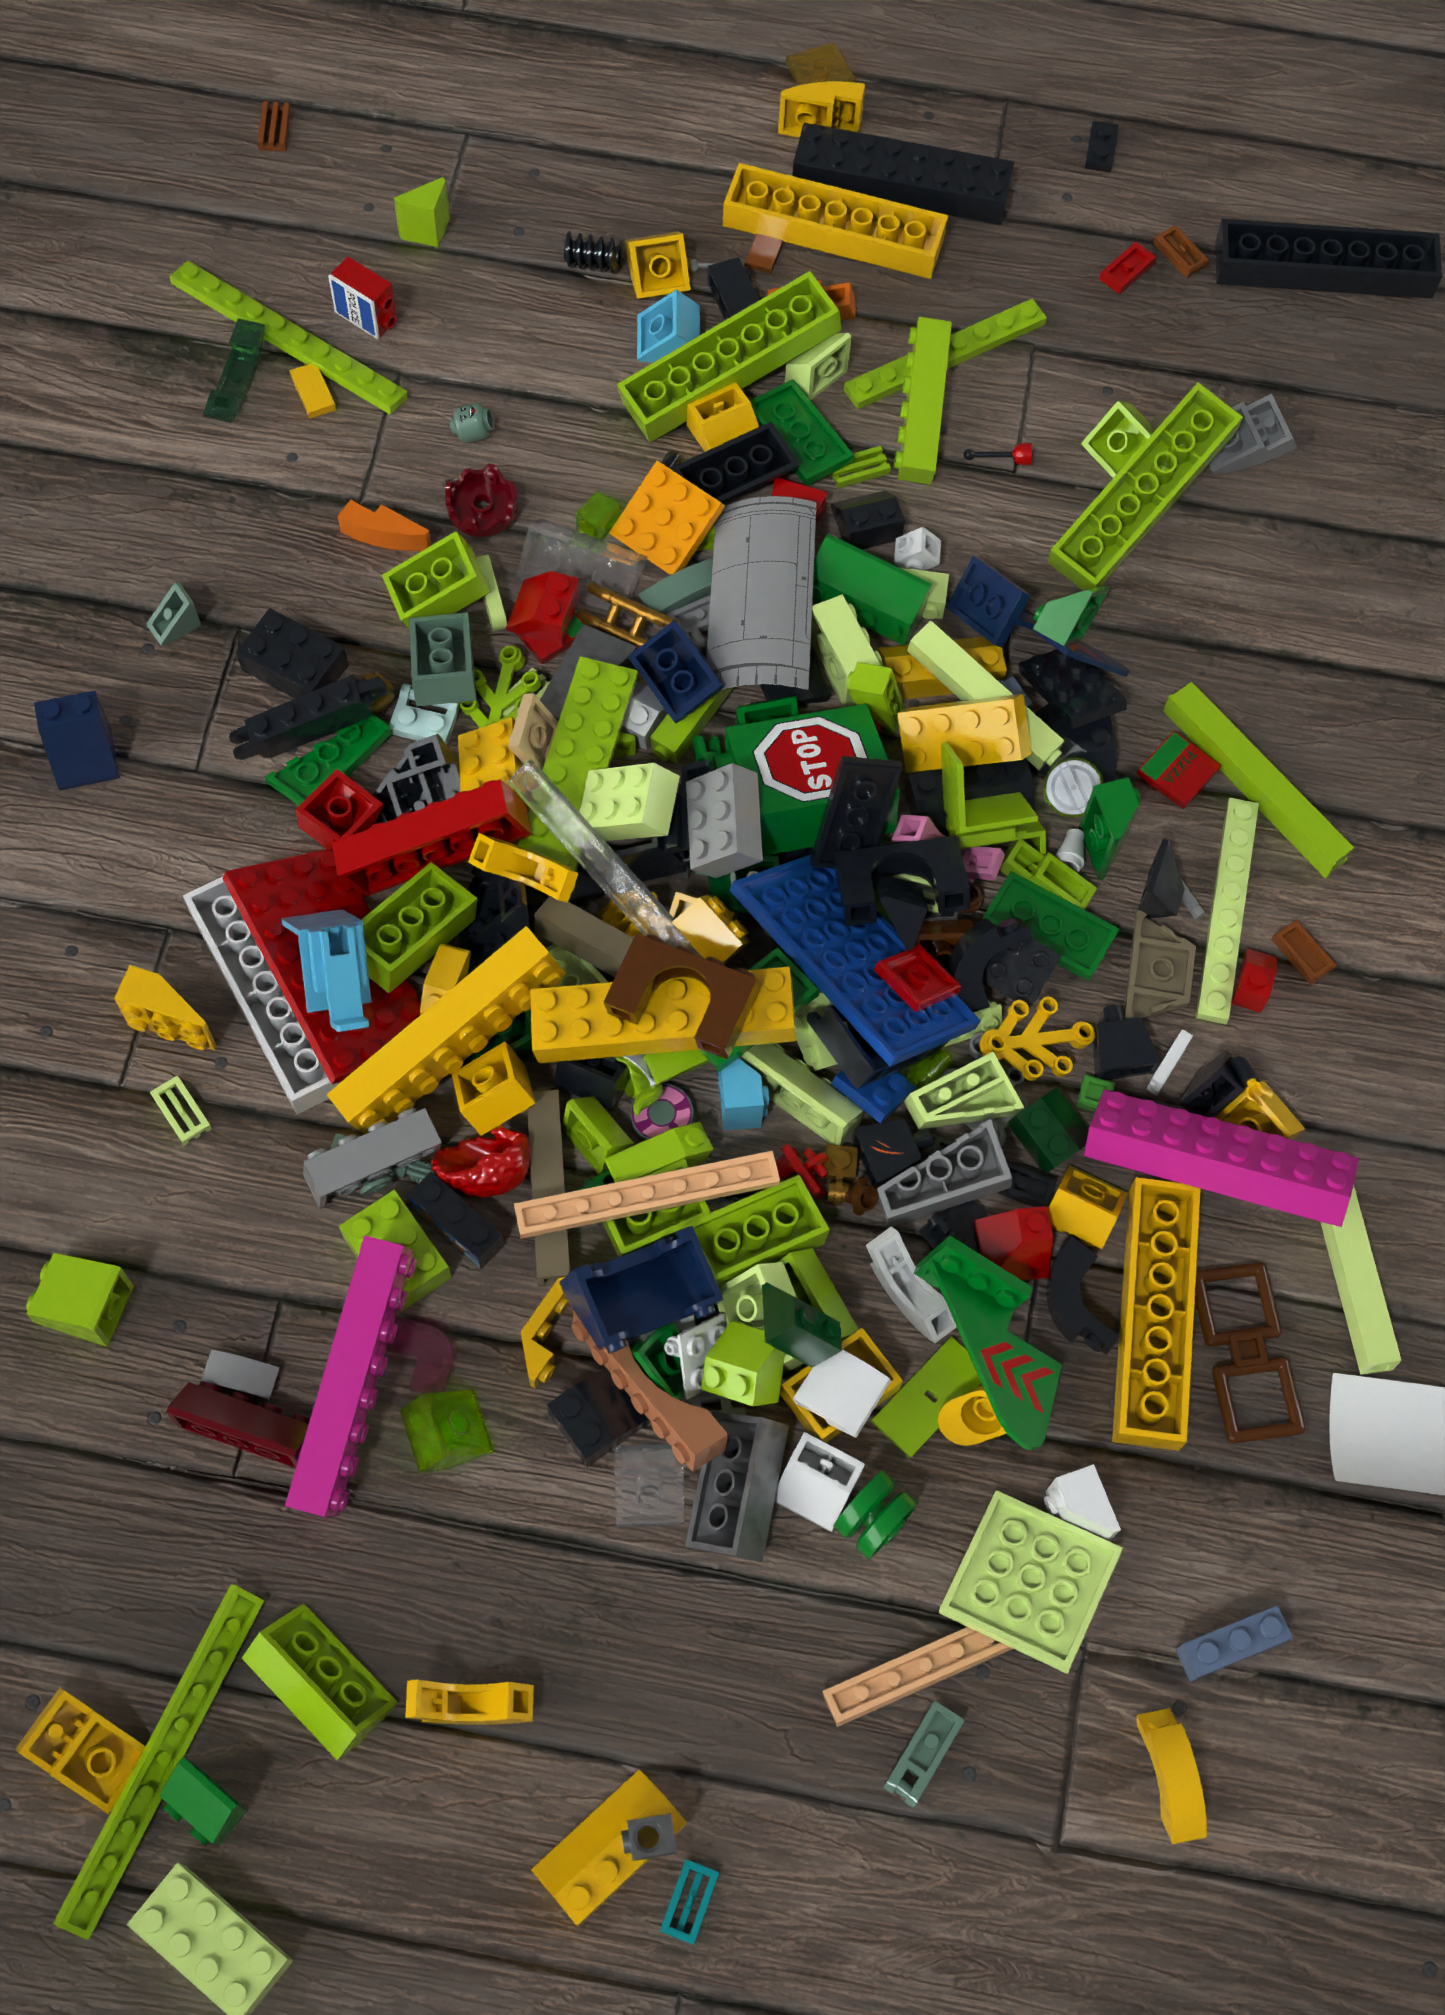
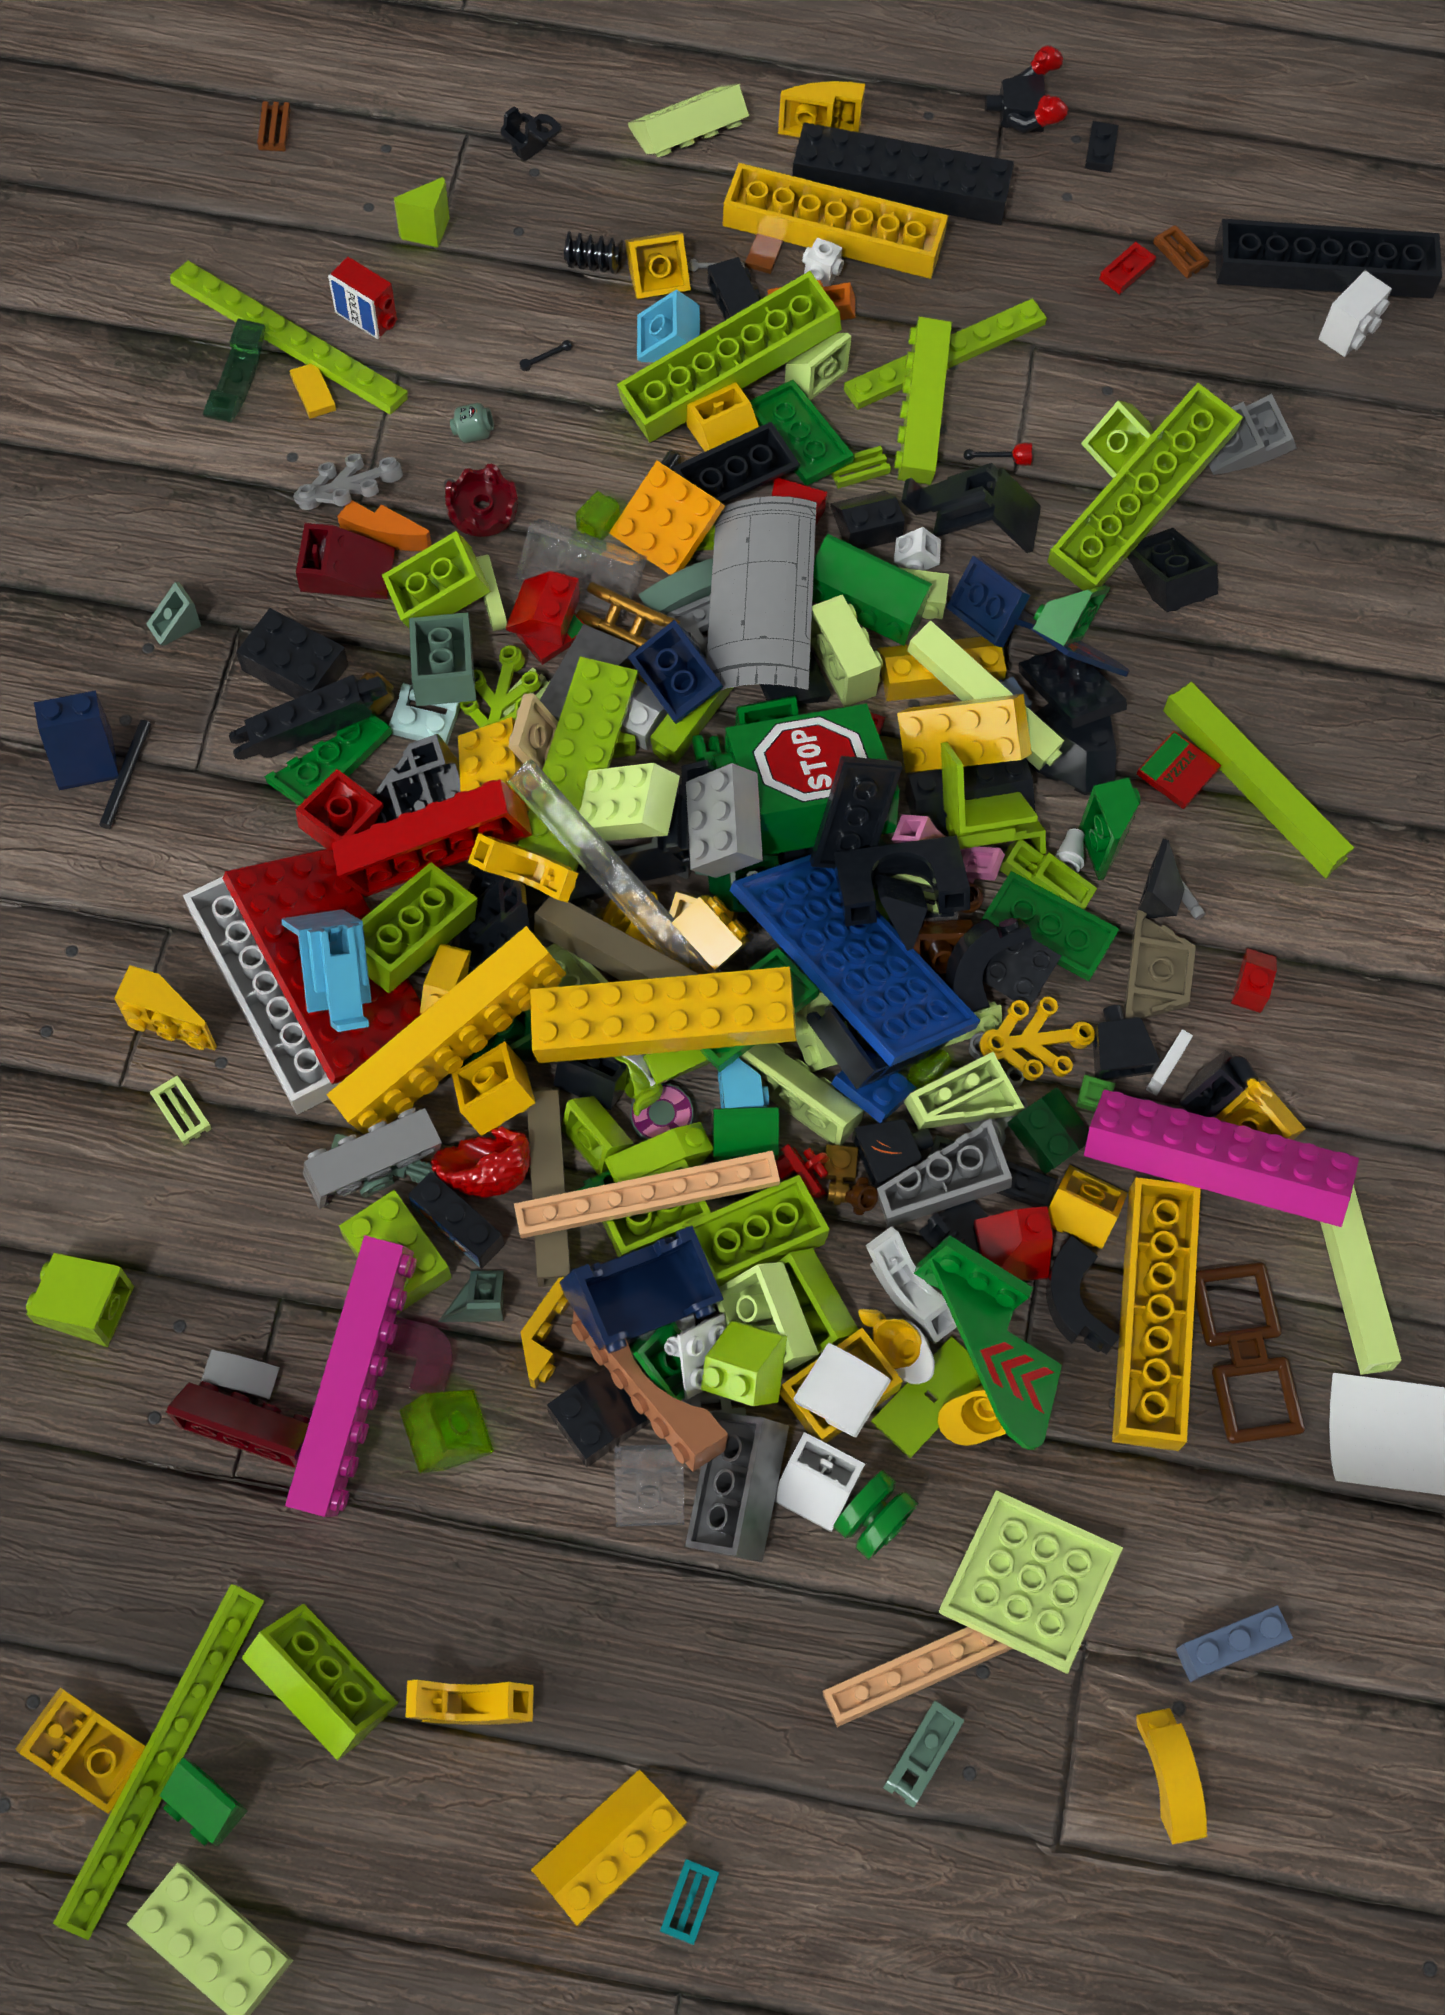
reddish brown arch [603,933,759,1060] -> none
flat silver brick [621,1813,676,1861] -> none
dark green slope [762,1282,842,1368] -> none
clear yellow plate [786,42,855,86] -> none
lime slope [846,661,905,735] -> none
red tile [874,945,962,1012] -> none
tile [1043,757,1103,818] -> none
white slope [1044,1464,1121,1542] -> none
yellowish green plate [1195,797,1259,1025] -> none
dark orange tile [1271,919,1337,985] -> none
none -> black bar [99,719,152,829]
none -> light grey plant [293,453,403,510]
none -> dark red slope [296,523,395,599]
none -> sand green slope [438,1270,504,1322]
none -> black piece [500,106,562,161]
none -> black hinge [520,340,572,371]
none -> yellowish green slope [628,84,749,157]
none -> green slope [712,1107,779,1163]
none -> white brick [802,237,844,287]
none -> yellow hair [858,1309,935,1384]
none -> black piece [901,463,1041,553]
none -> black torso [985,45,1068,134]
none -> black slope [1127,528,1218,612]
none -> white brick [1318,271,1392,357]

